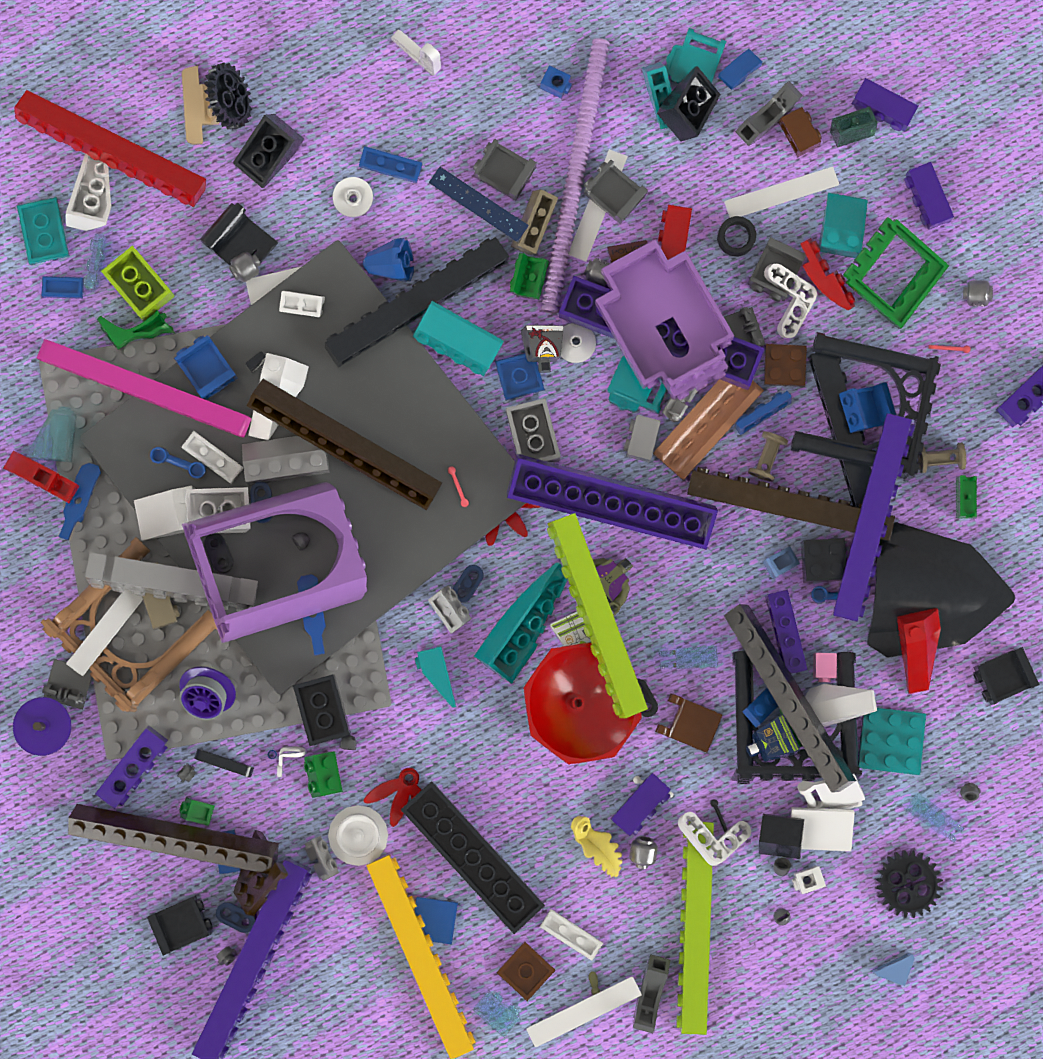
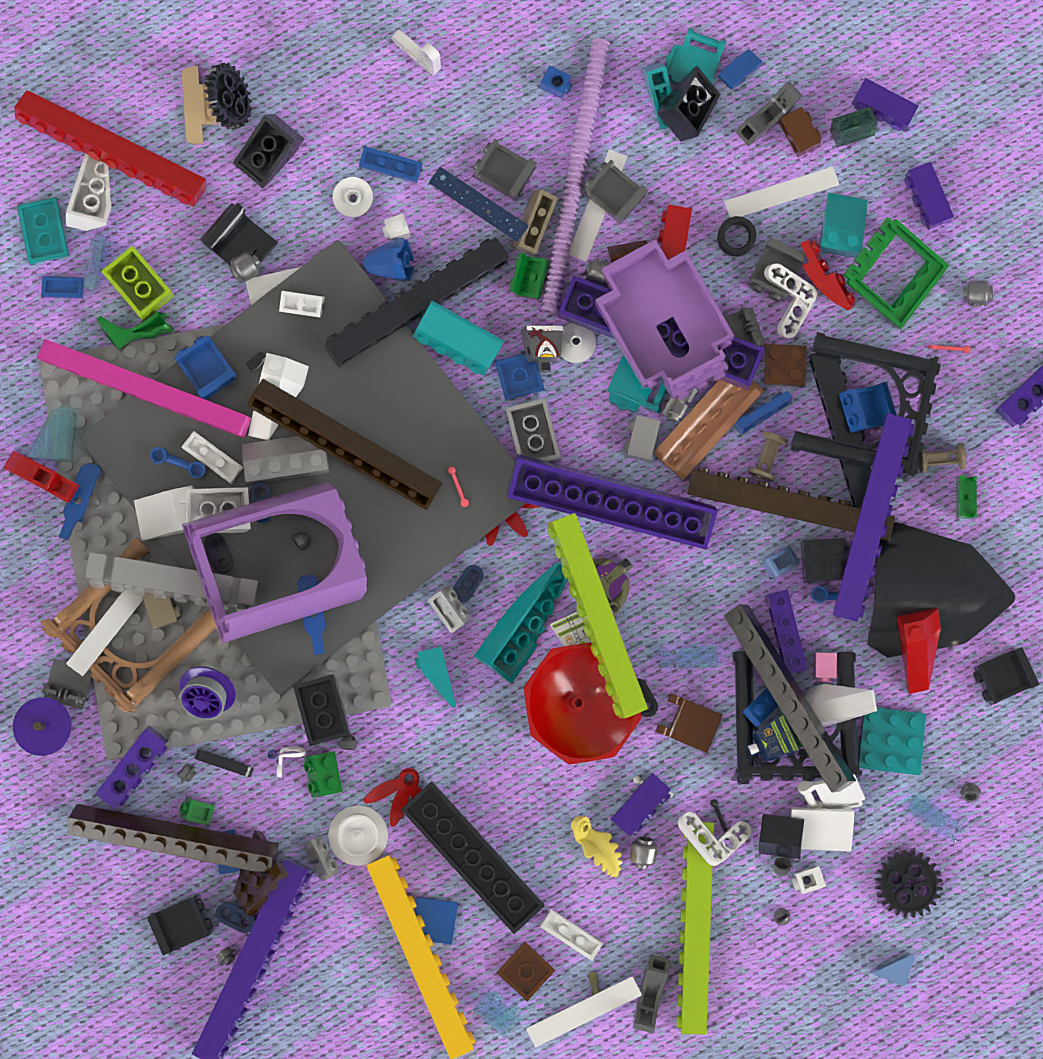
none -> white brick [382,214,411,241]

